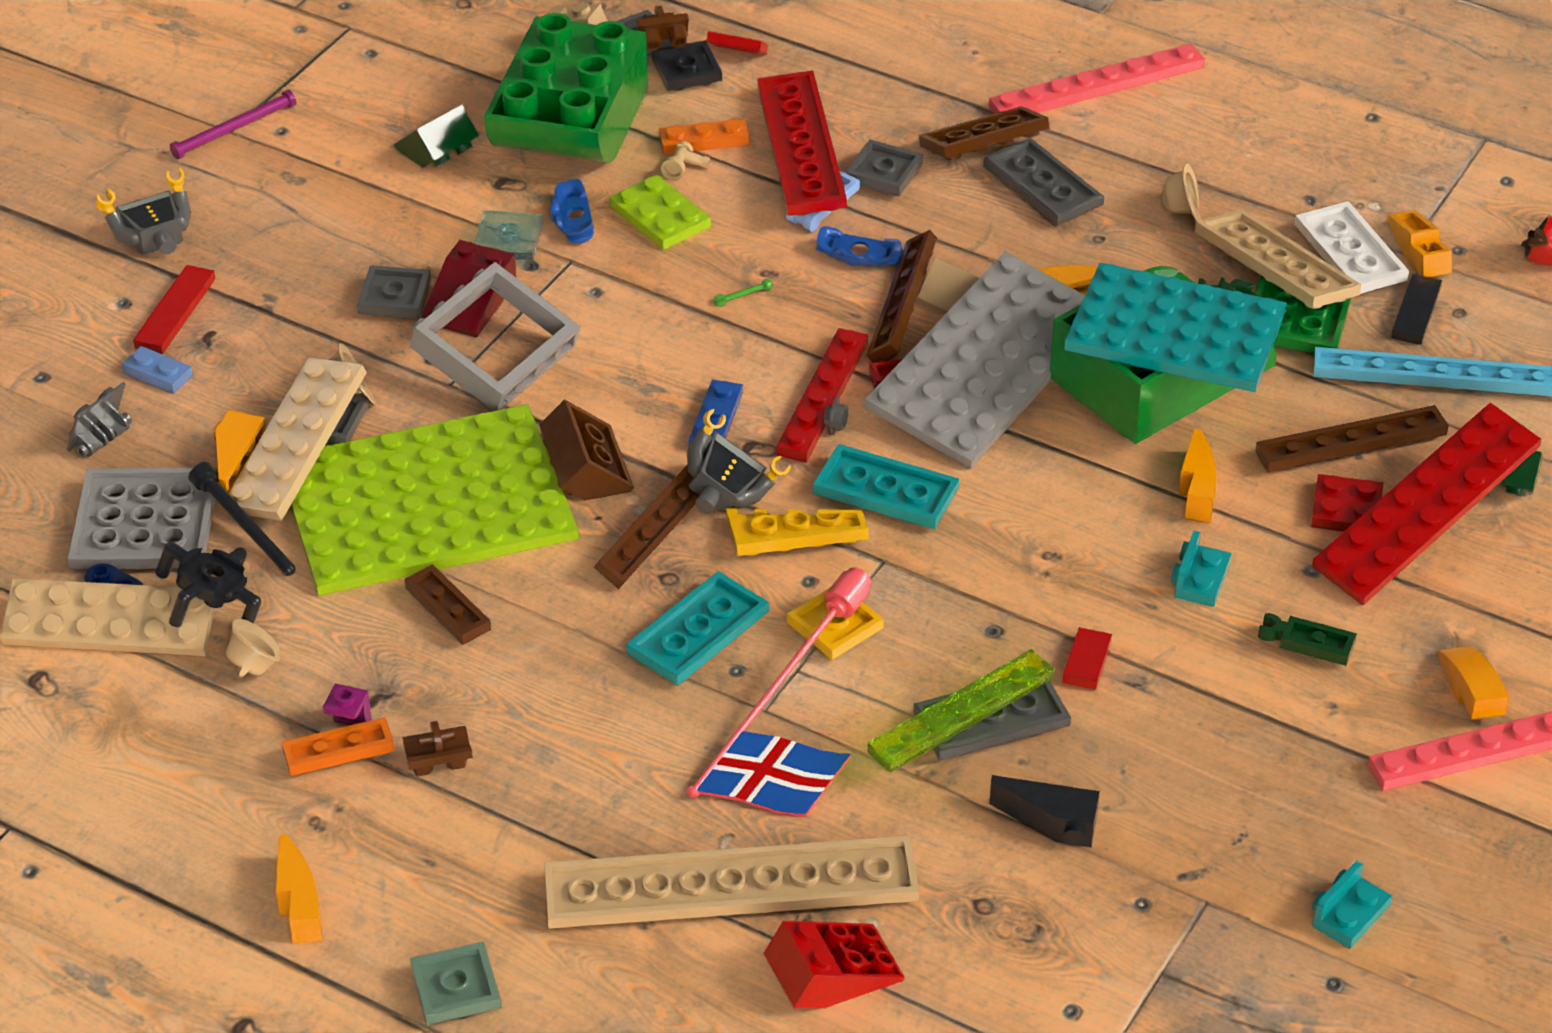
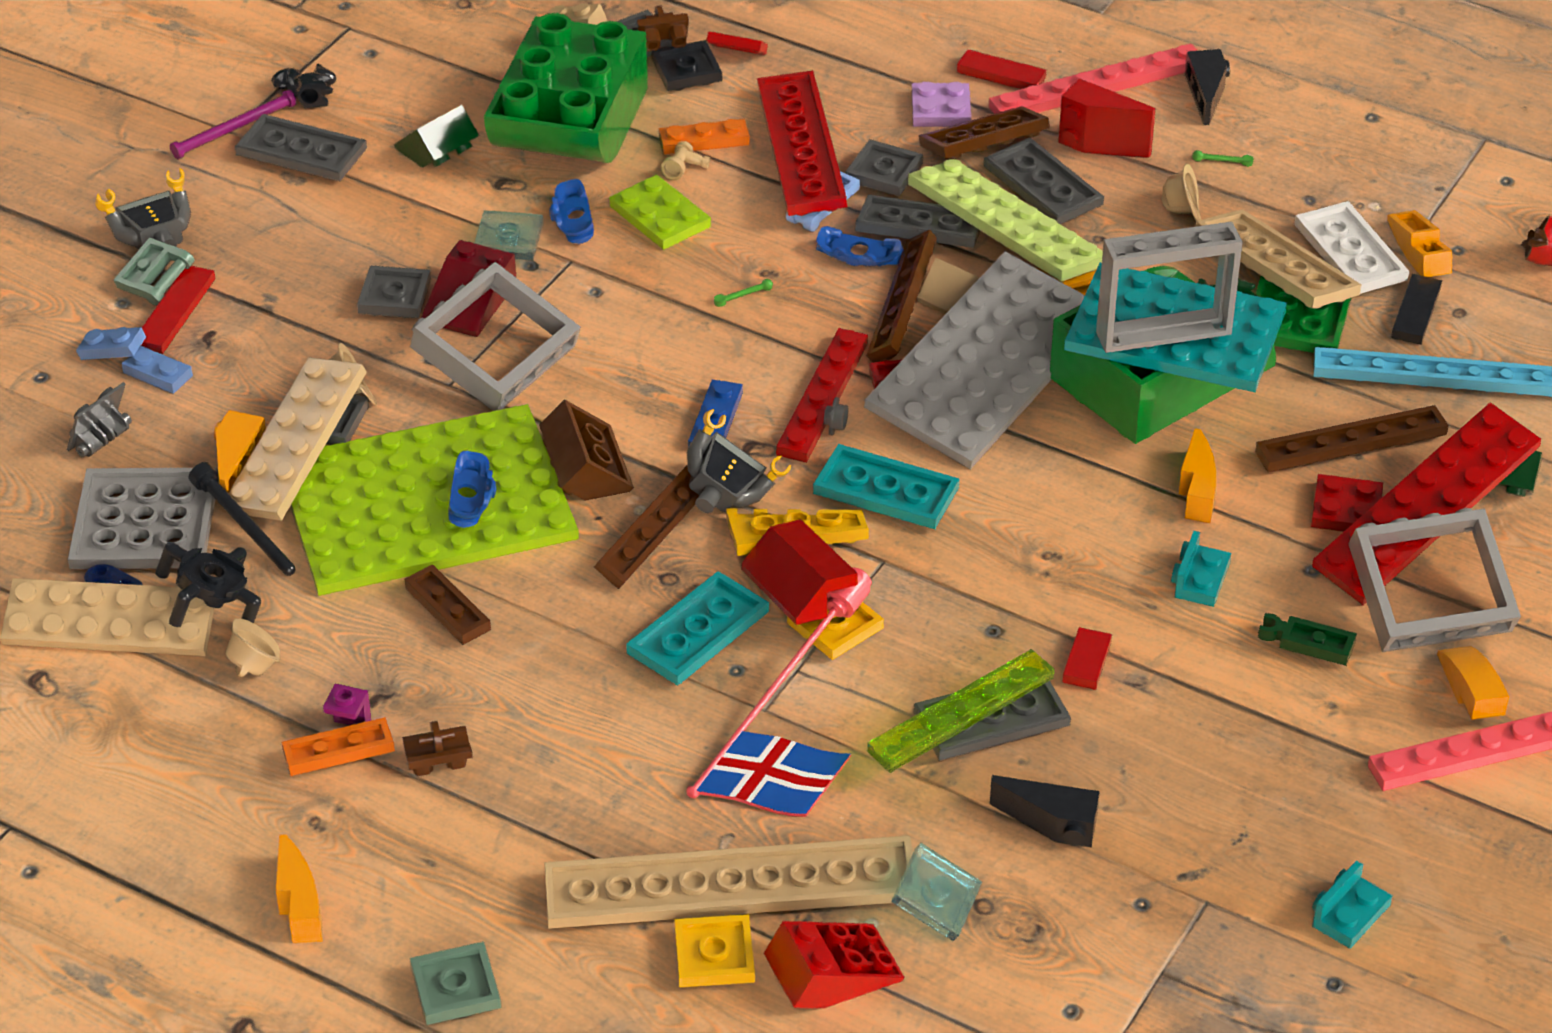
none -> medium blue plate [76,327,146,360]
none -> sand green plate [113,237,195,305]
none -> dark grey plate [235,114,367,181]
none -> black animal [271,64,337,108]
none -> blue piece [448,451,496,528]
none -> yellow plate [674,914,755,987]
none -> red slope [741,519,858,625]
none -> dark grey plate [855,195,981,248]
none -> clear light blue plate [891,843,982,941]
none -> yellowish green plate [908,159,1103,282]
none -> lavender plate [912,82,971,127]
none -> red tile [957,49,1047,89]
none -> red slope [1058,78,1156,158]
none -> light grey window [1096,222,1243,353]
none -> black slope [1185,49,1230,125]
none -> bright green hinge [1192,150,1254,167]
none -> light grey window [1349,508,1521,652]

